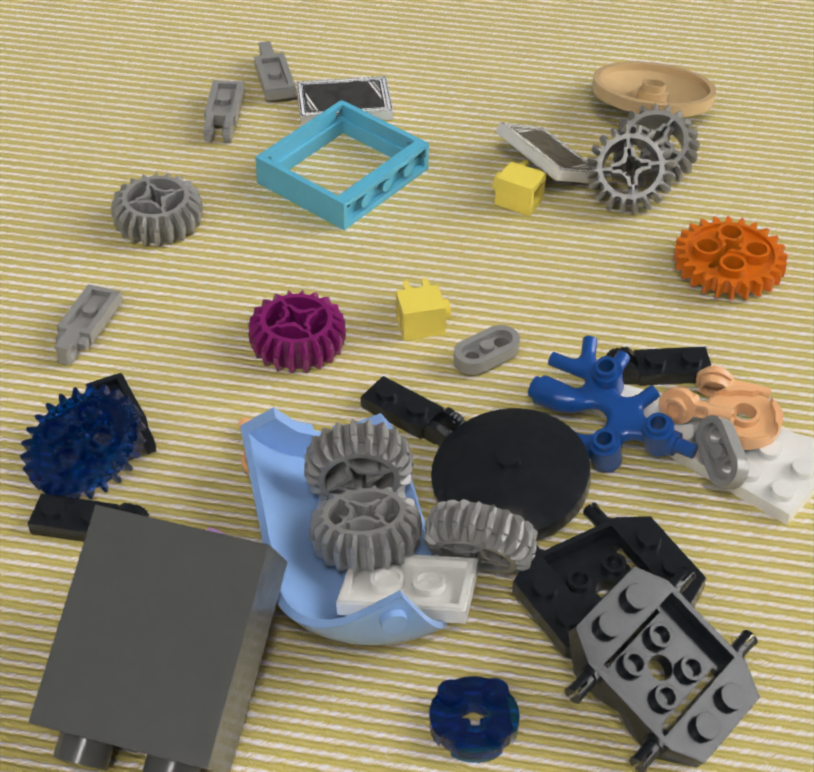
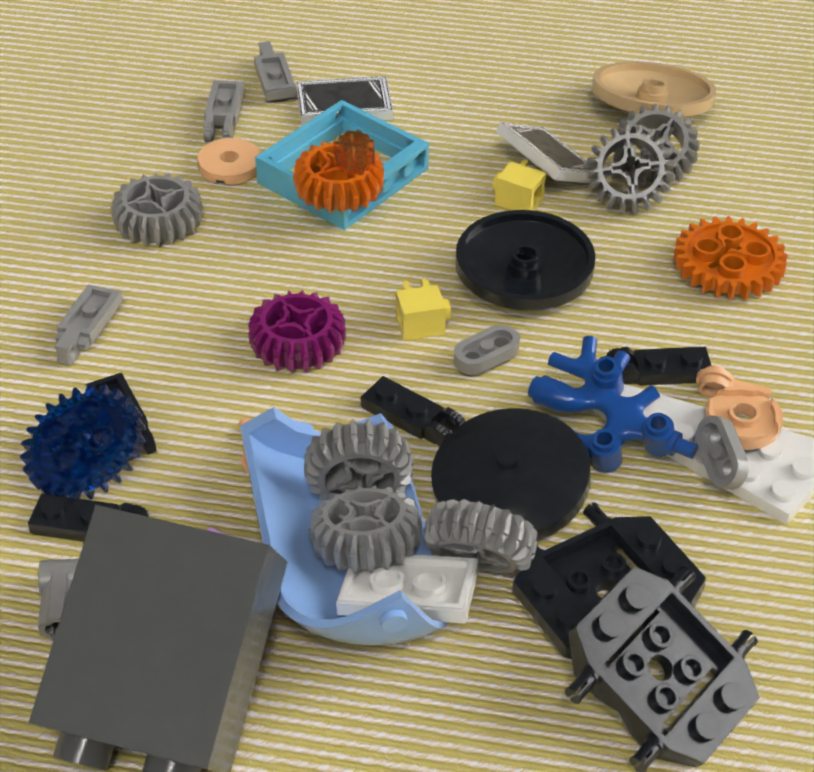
clear blue plate [429,676,520,763] -> none
light nougat plate [658,386,736,424] -> none
none -> light grey piece [38,559,79,641]
none -> light nougat tile [197,138,261,185]
none -> orange gear [293,140,384,214]
none -> clear orange gear [334,130,375,176]
none -> black dish [455,210,596,310]

